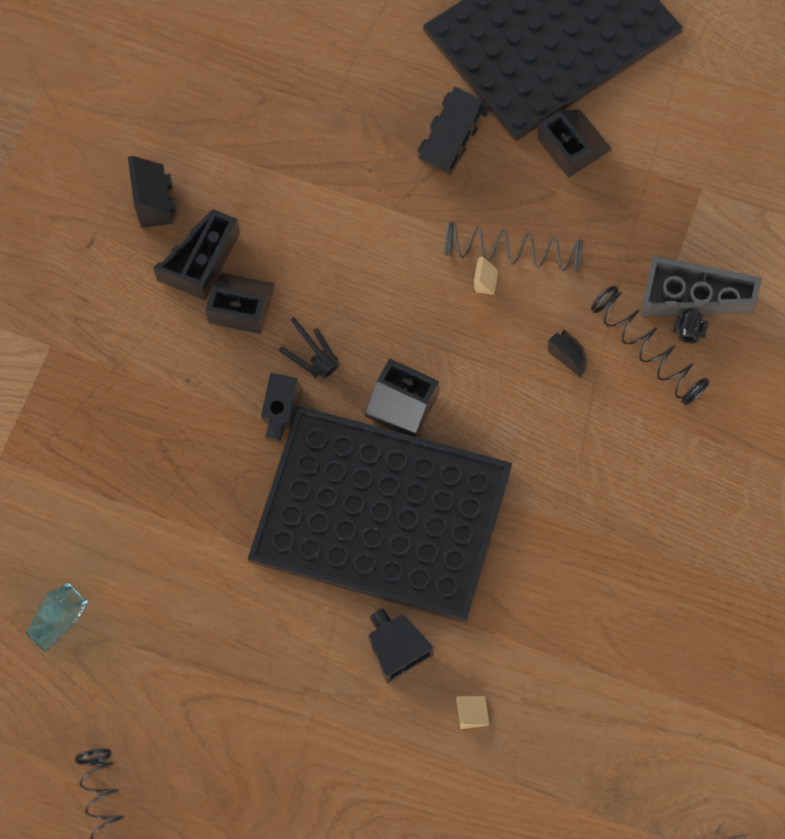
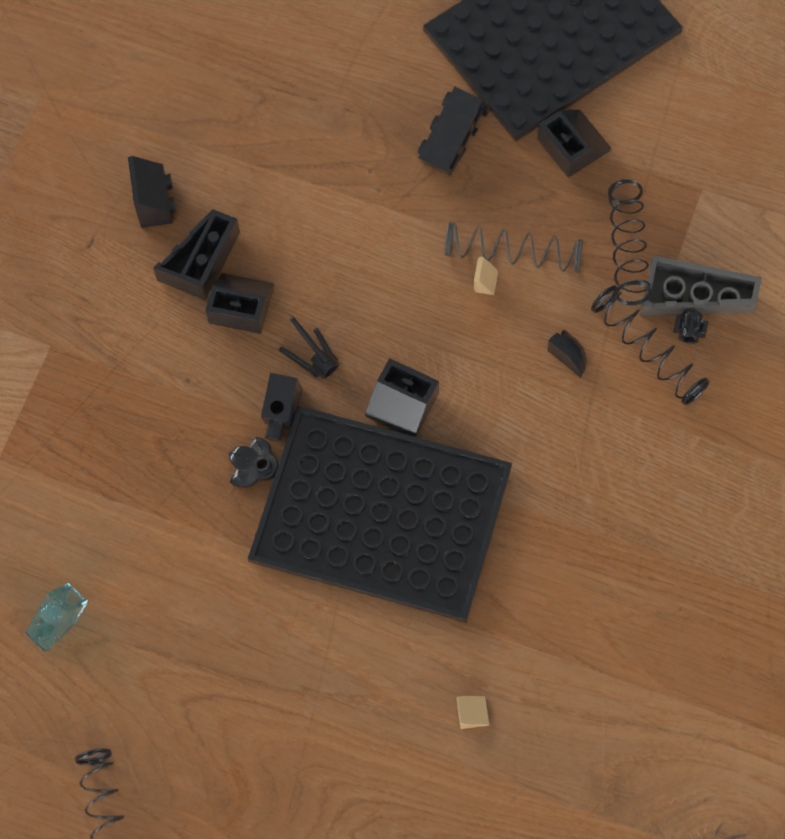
black torso [368,609,434,683] -> none
none -> black plate [228,437,278,488]
none -> black piece [608,179,651,306]

